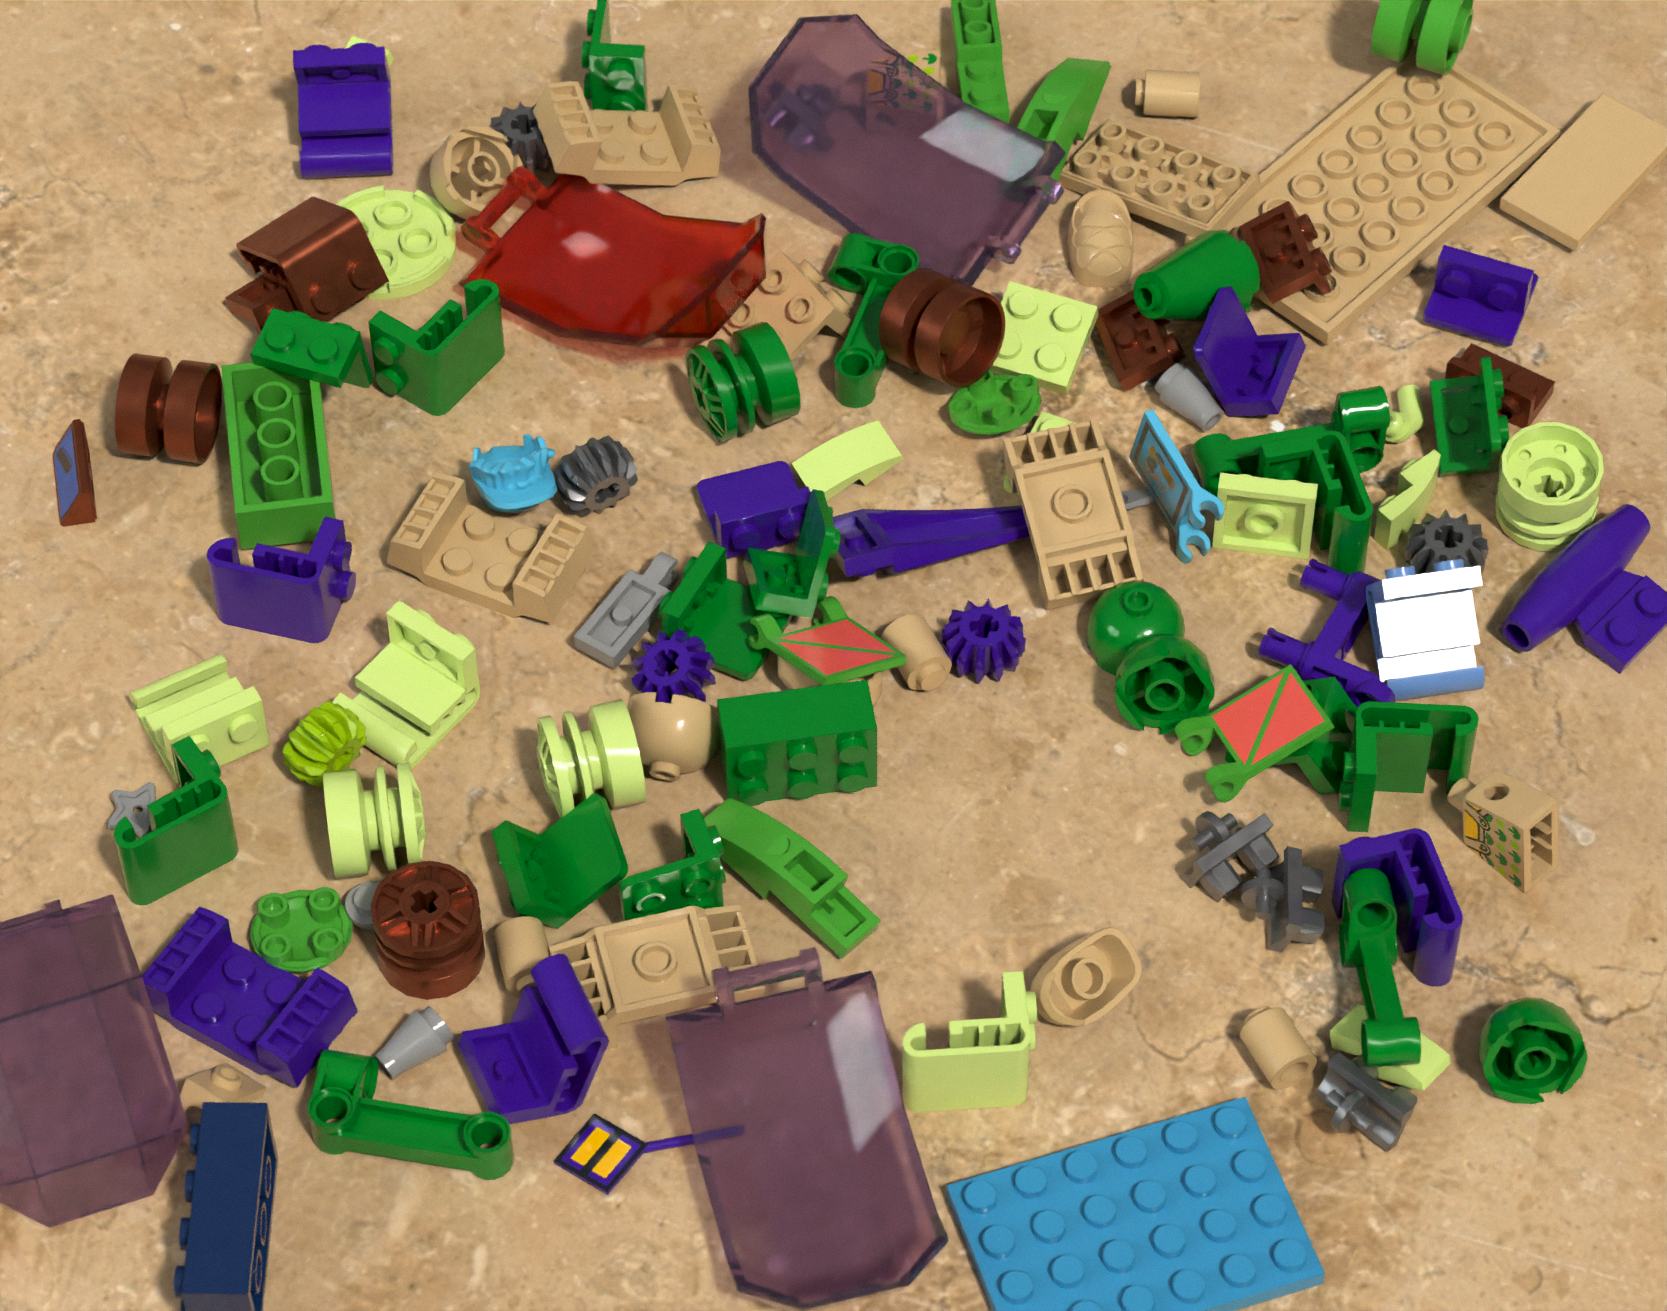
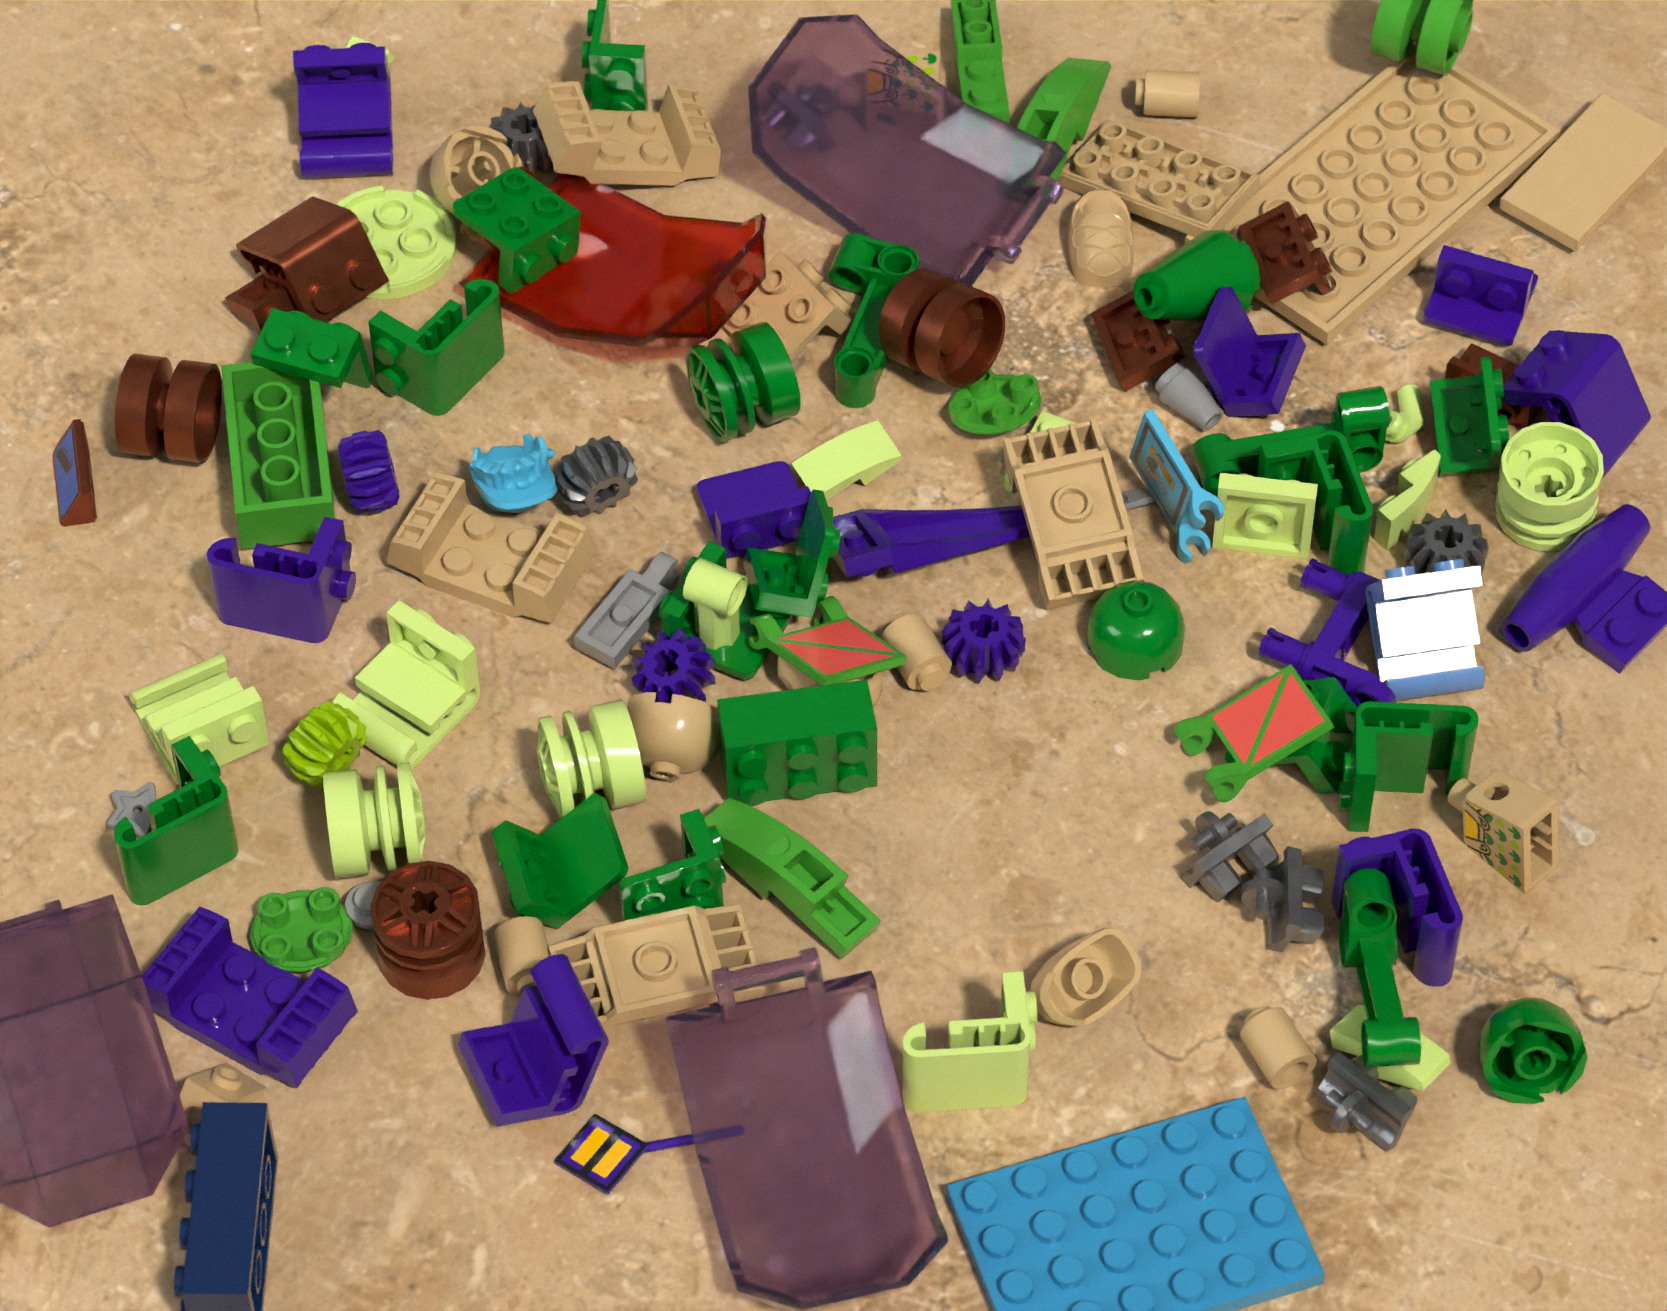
green piece [308,1049,514,1180] -> none
light grey cone [374,1006,454,1080] -> none
yellowish green plate [990,281,1099,395] -> none
green cylinder [1115,634,1215,735] -> none
none -> dark purple gear [338,430,400,513]
none -> green bracket [453,168,581,294]
none -> yellowish green piece [683,558,748,650]
none -> dark purple piece [1503,330,1651,478]

